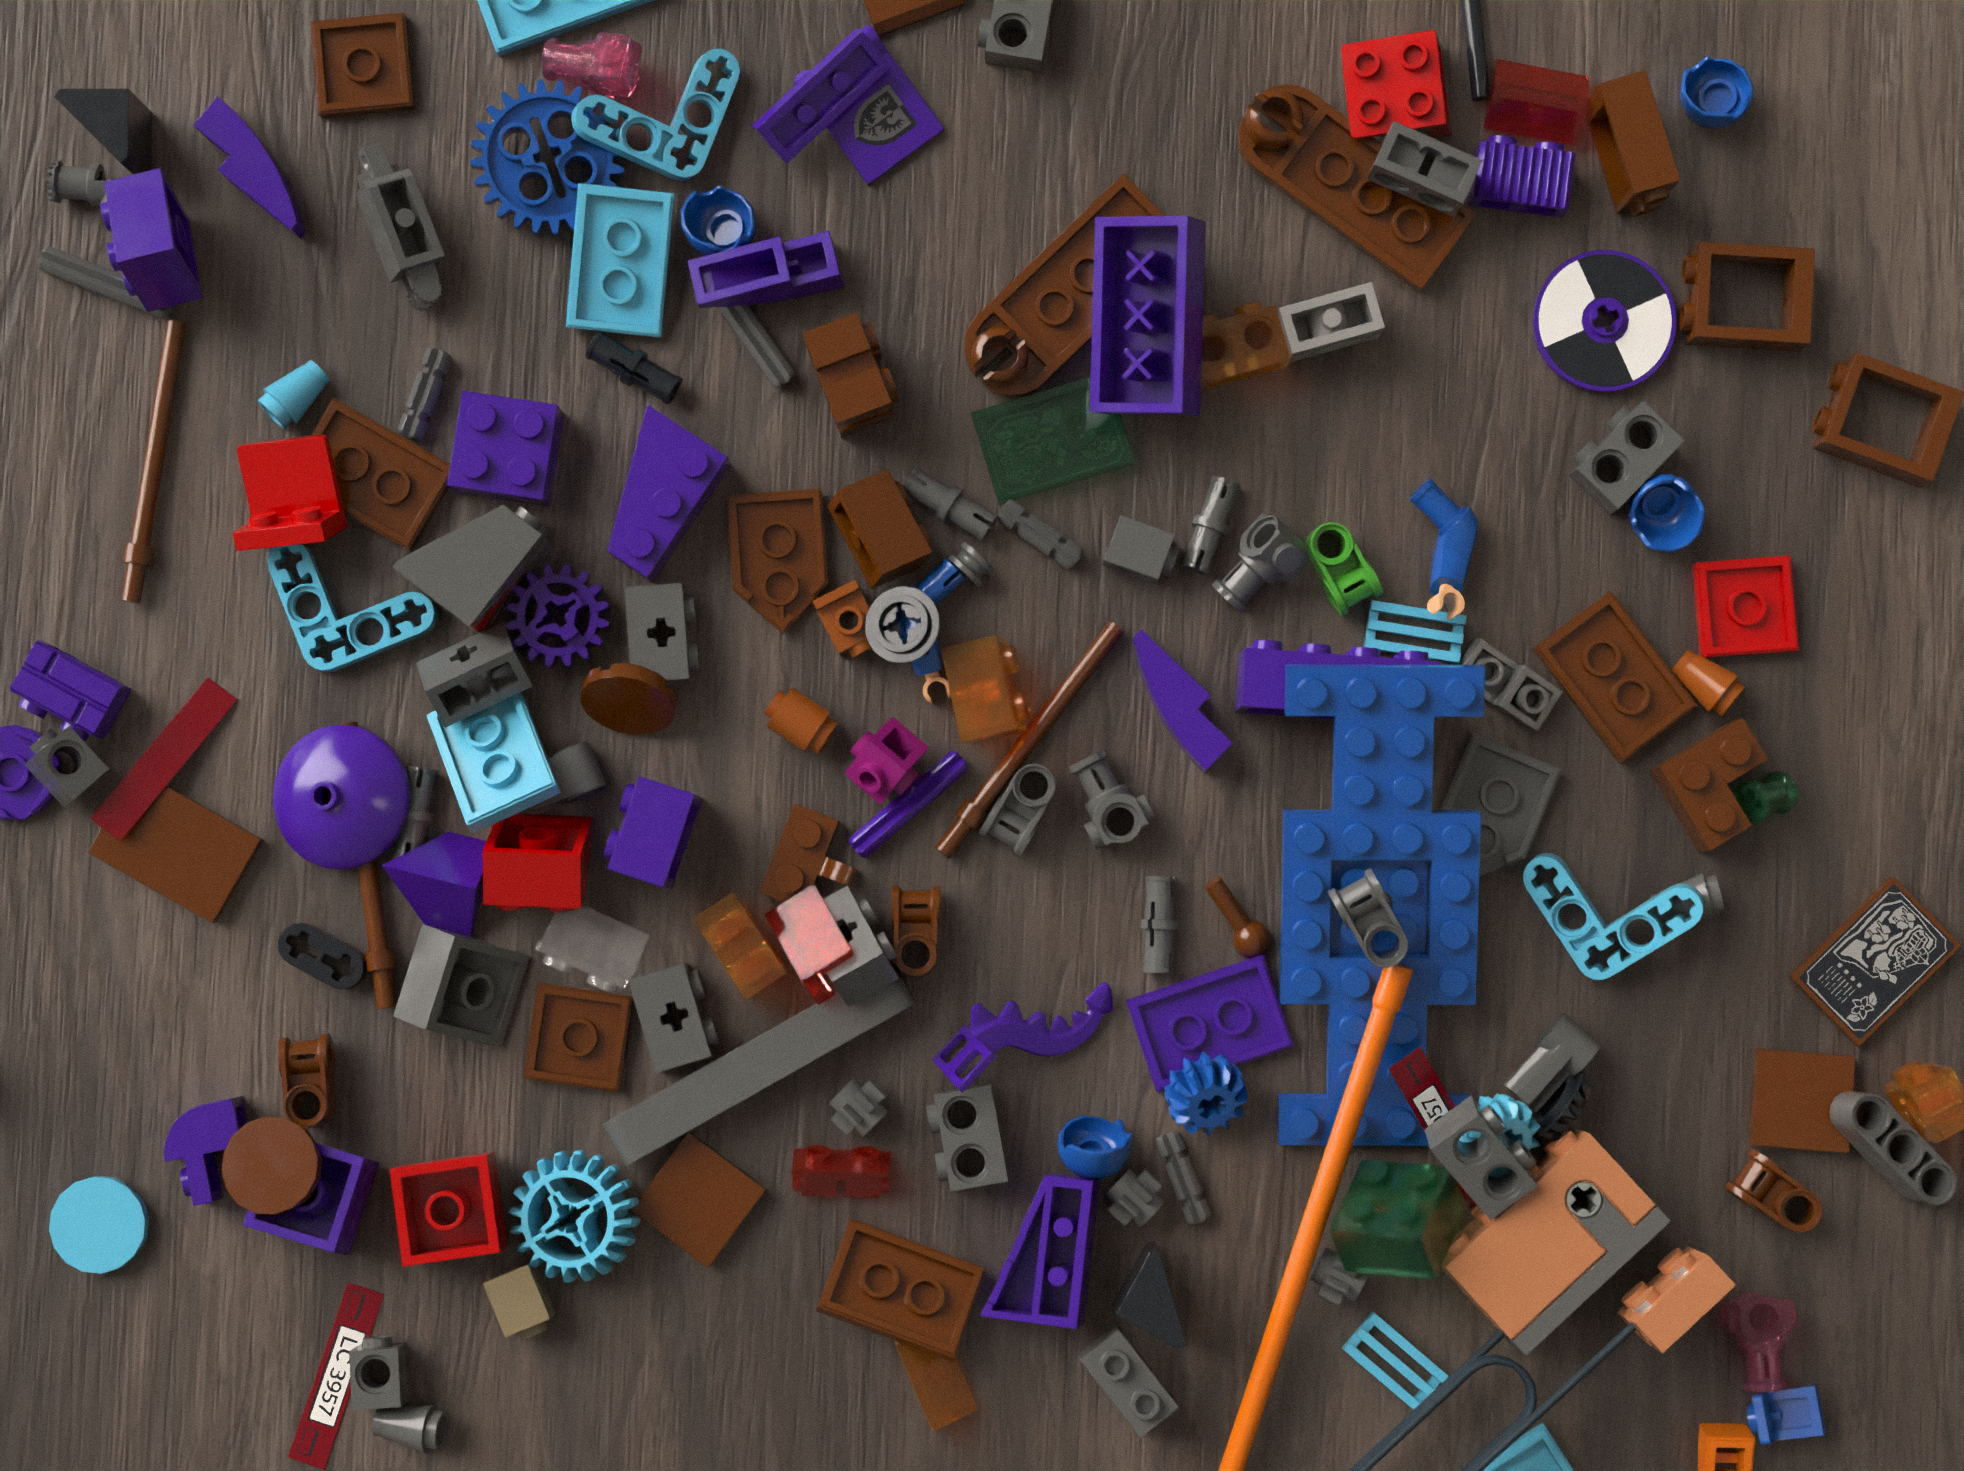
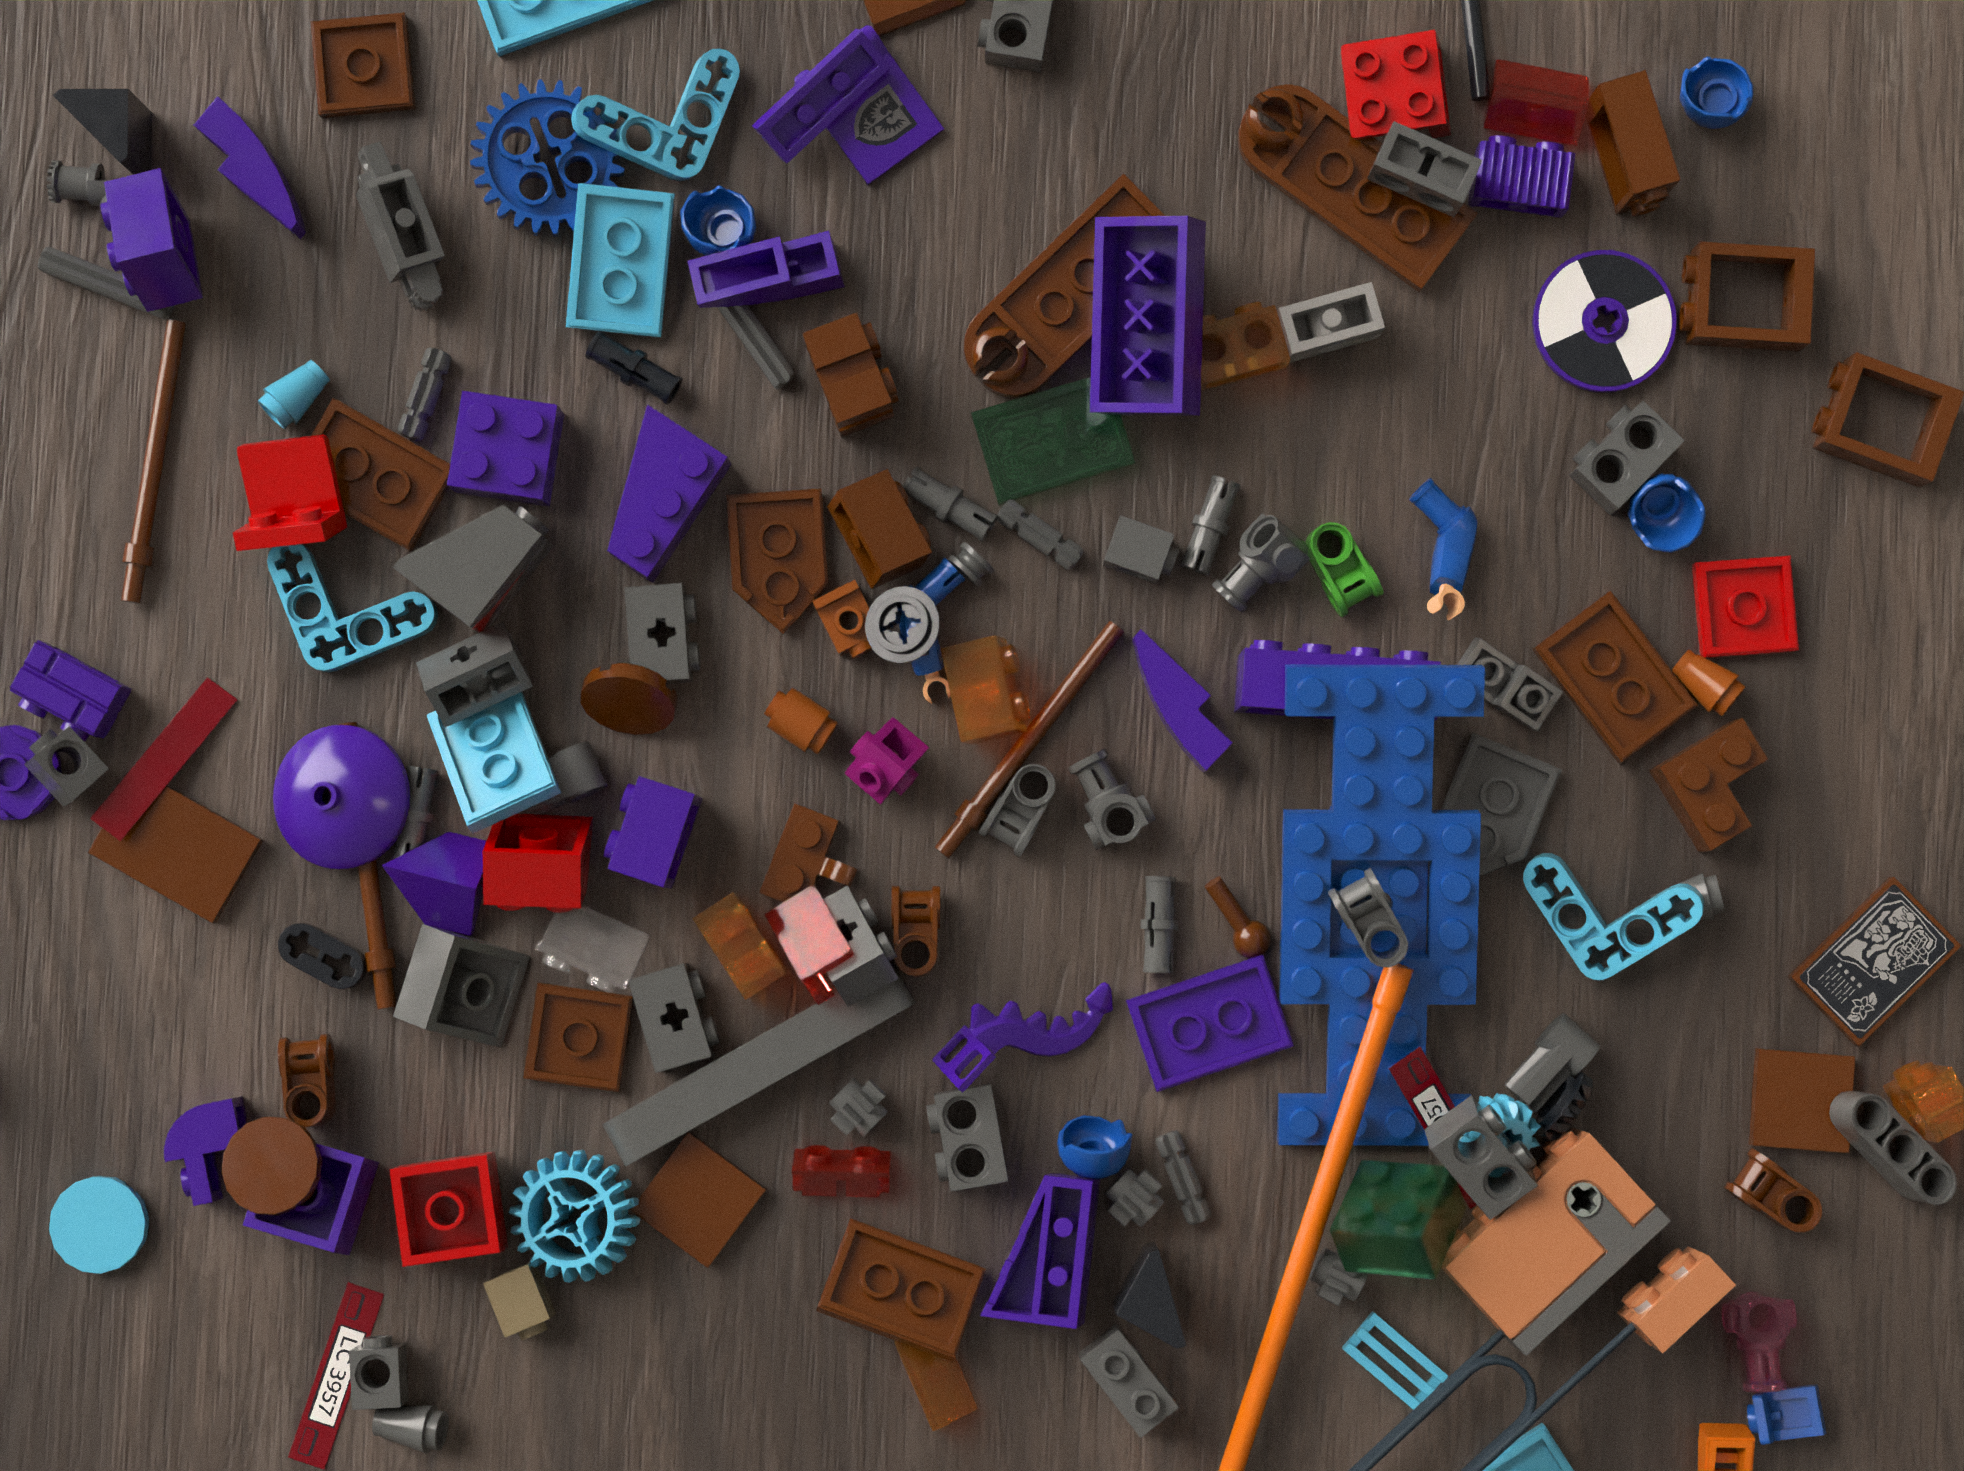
dark purple gear [506,564,611,668] -> none
clear pink connector [542,32,643,100] -> none
dark purple axle [849,750,969,858] -> none
blue gear [1164,1051,1249,1137] -> none
medium azure tile [1363,600,1467,664] -> none
clear green bush [1734,771,1799,824] -> none

